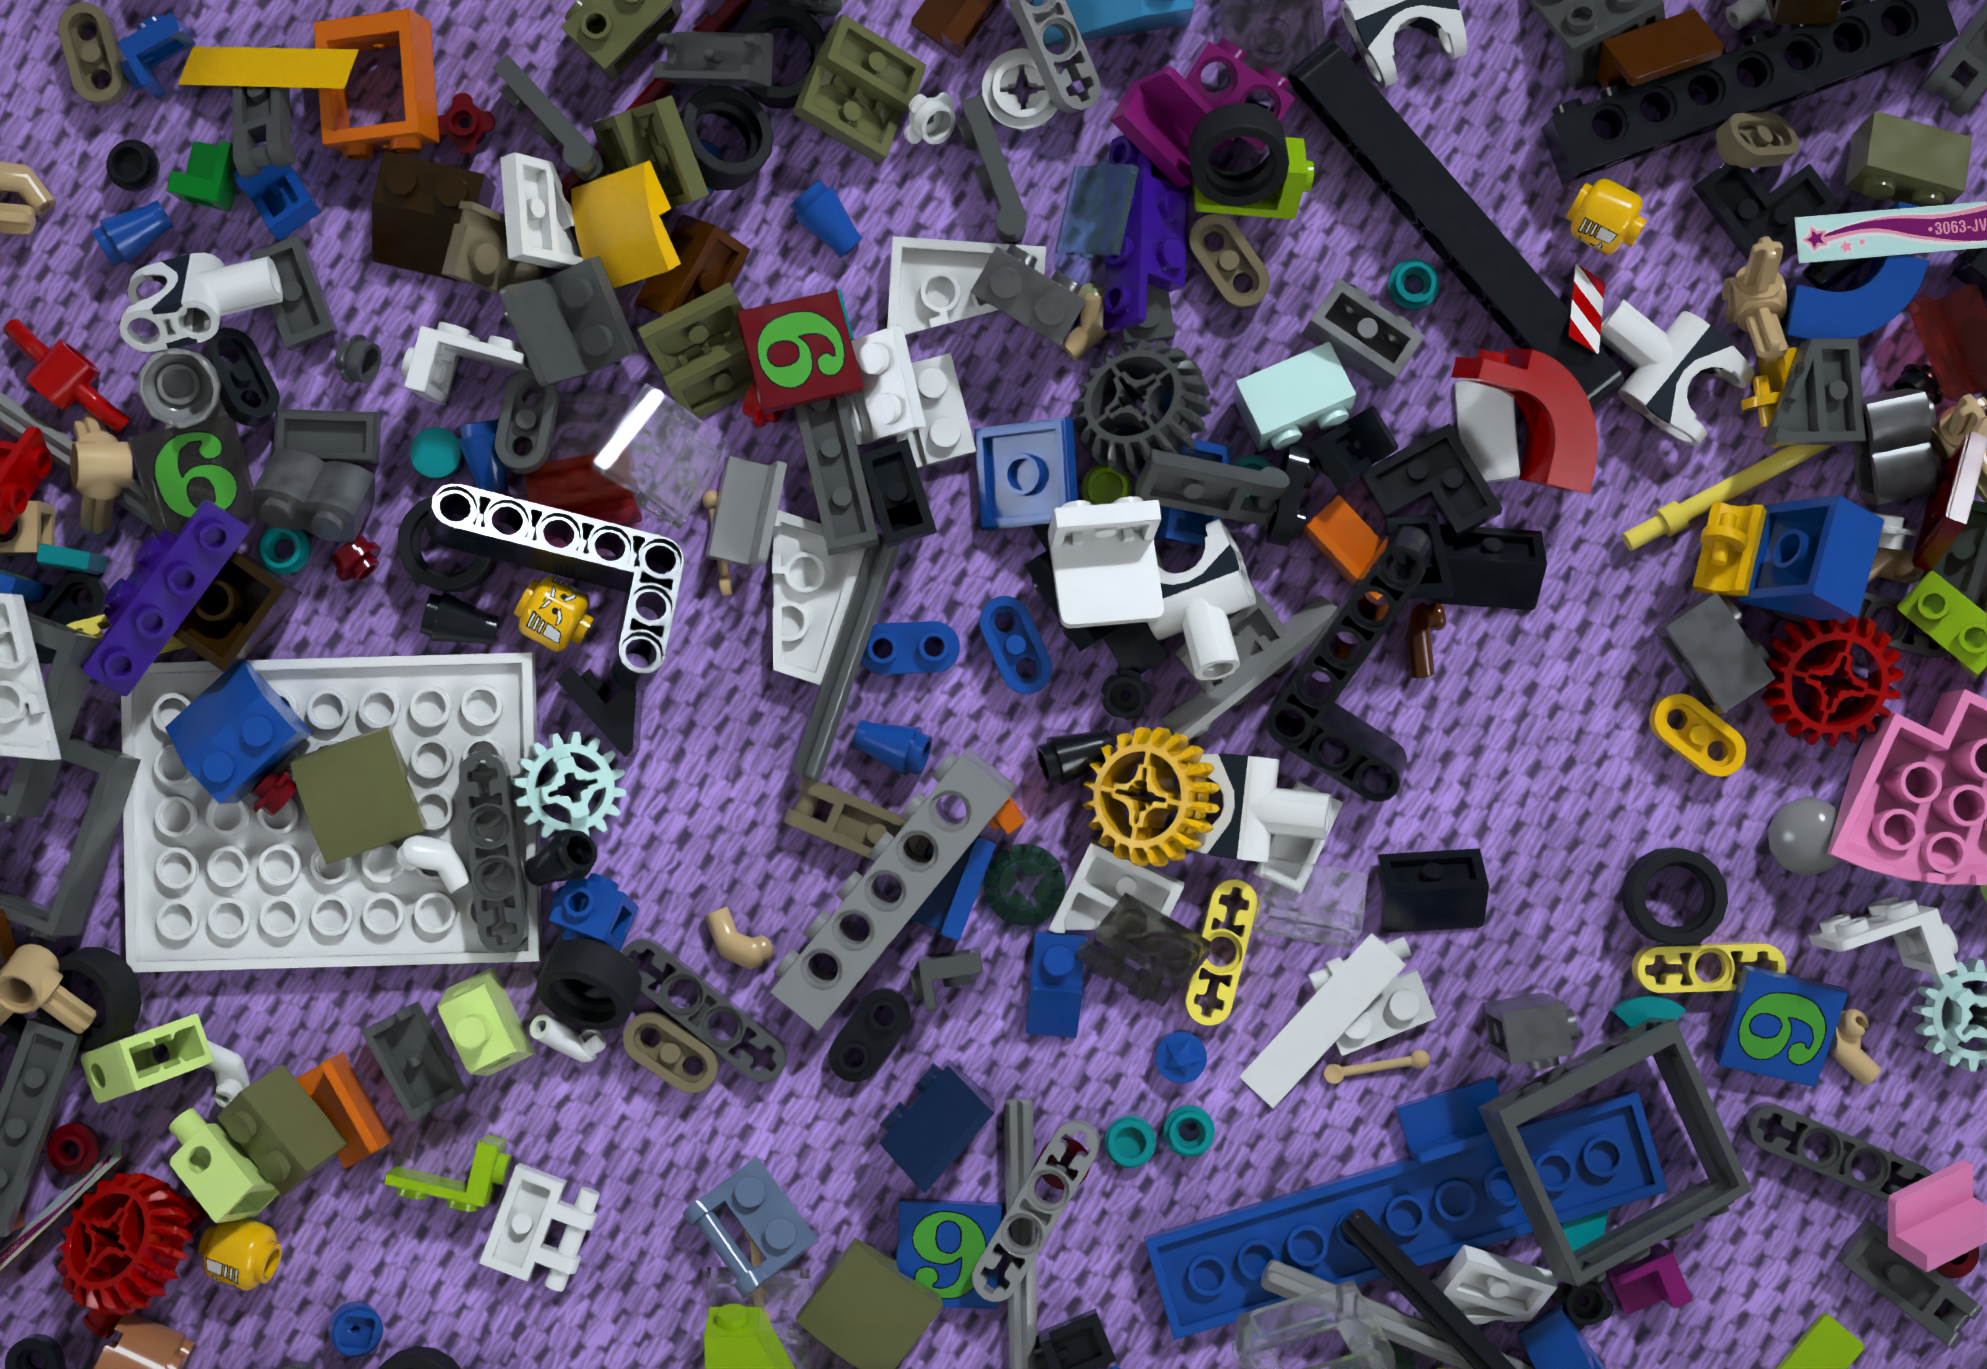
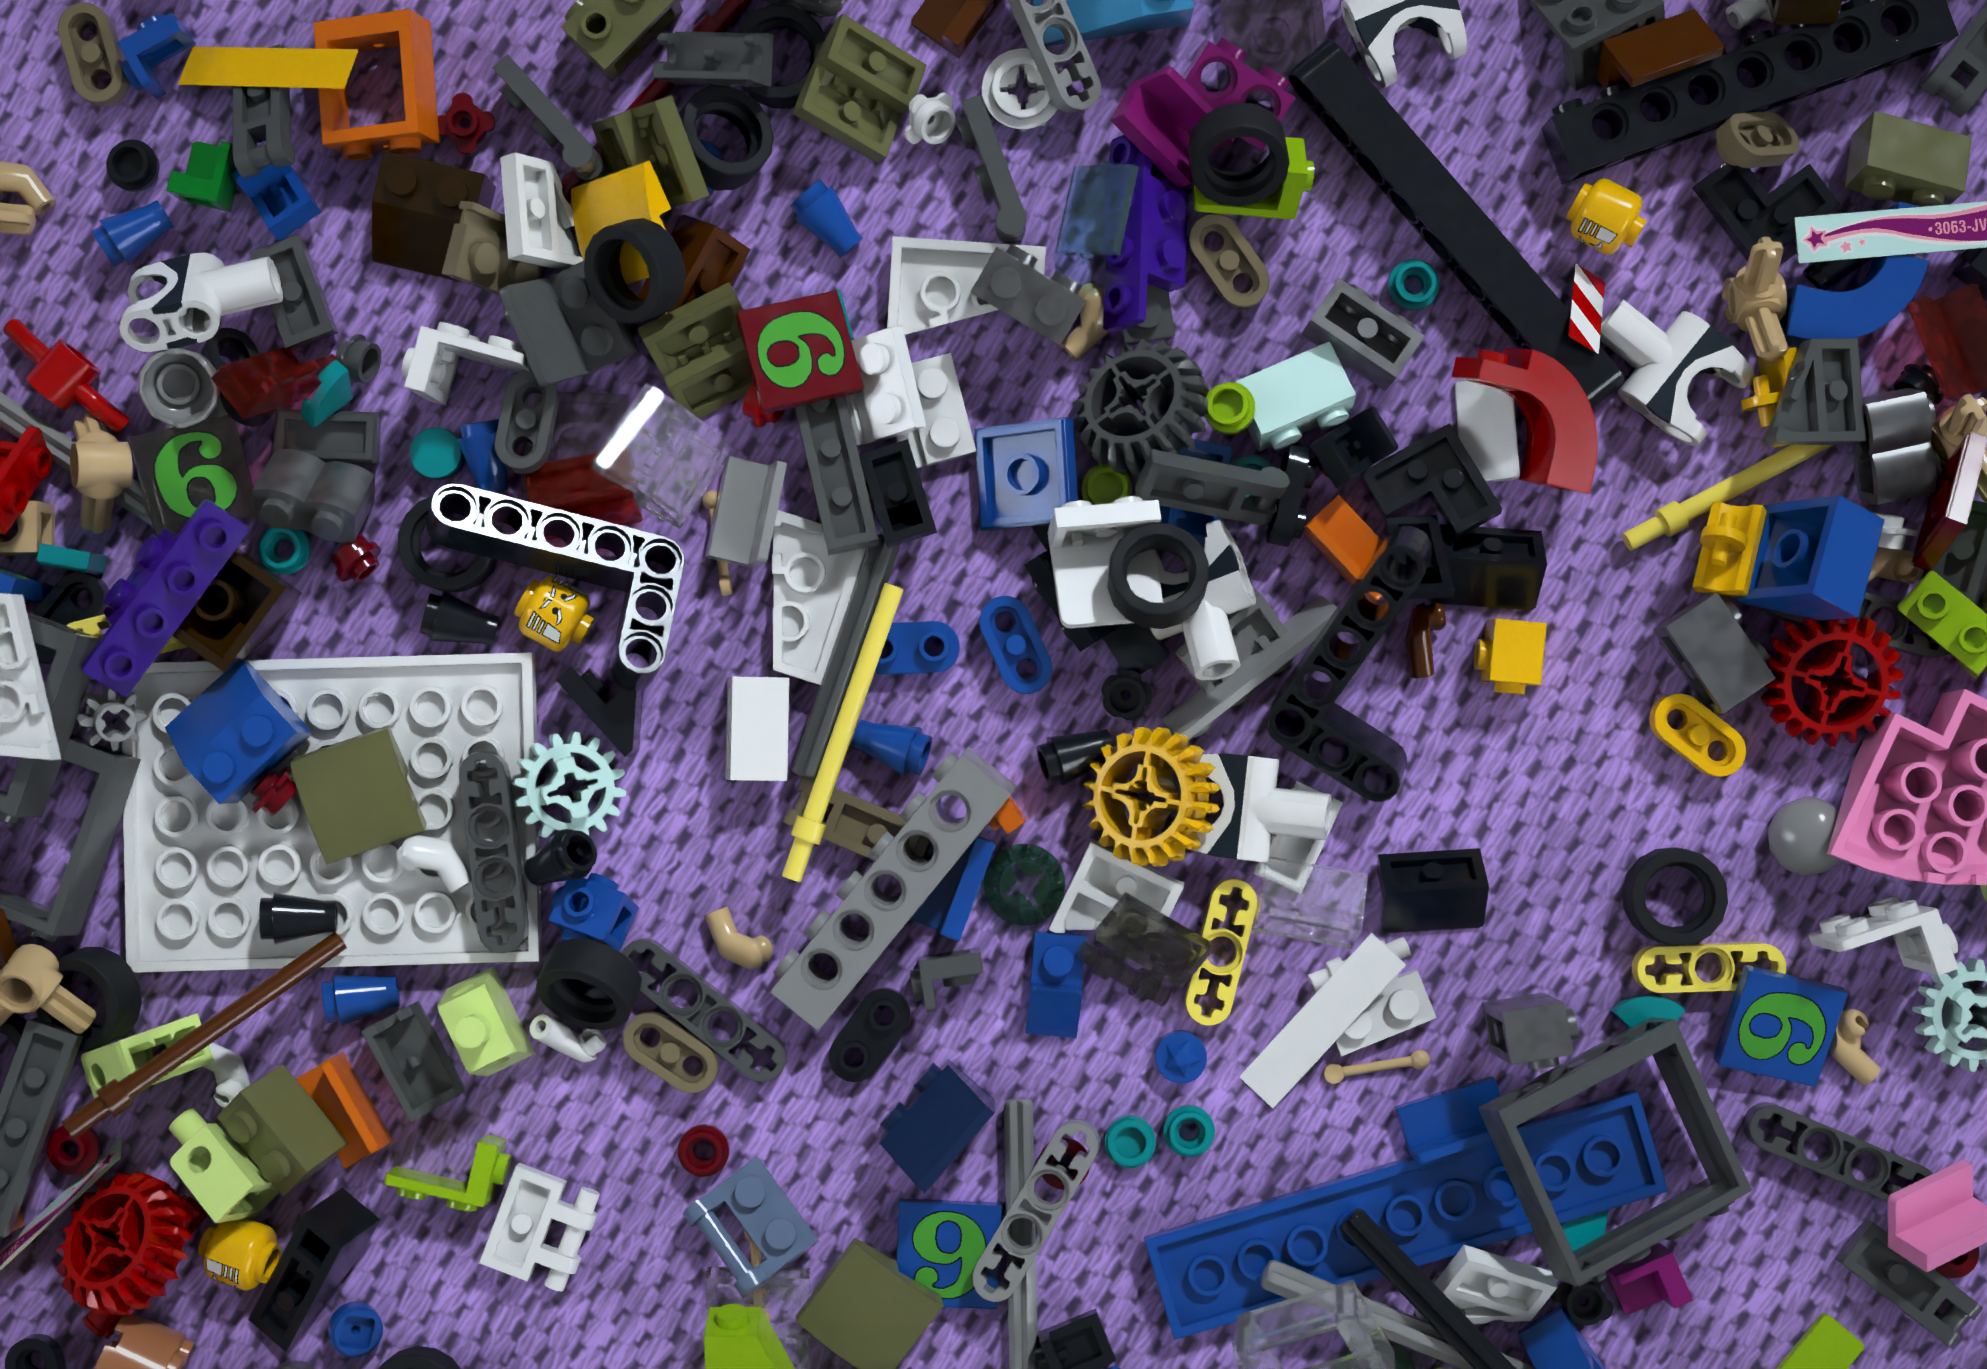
none -> reddish brown bar [61,932,347,1139]
none -> light grey gear [76,685,147,752]
none -> clear red panel [211,347,340,419]
none -> black slope [248,1188,381,1352]
none -> black cone [259,892,338,944]
none -> teal tile [301,360,353,428]
none -> blue cone [321,975,401,1026]
none -> black tyre [584,218,686,323]
none -> dark red plate [678,1124,730,1177]
none -> white hinge [725,676,789,781]
none -> light yellow bar [781,583,904,882]
none -> black tyre [1107,523,1209,629]
none -> lime plate [1204,382,1256,434]
none -> yellow brick [1474,618,1547,695]

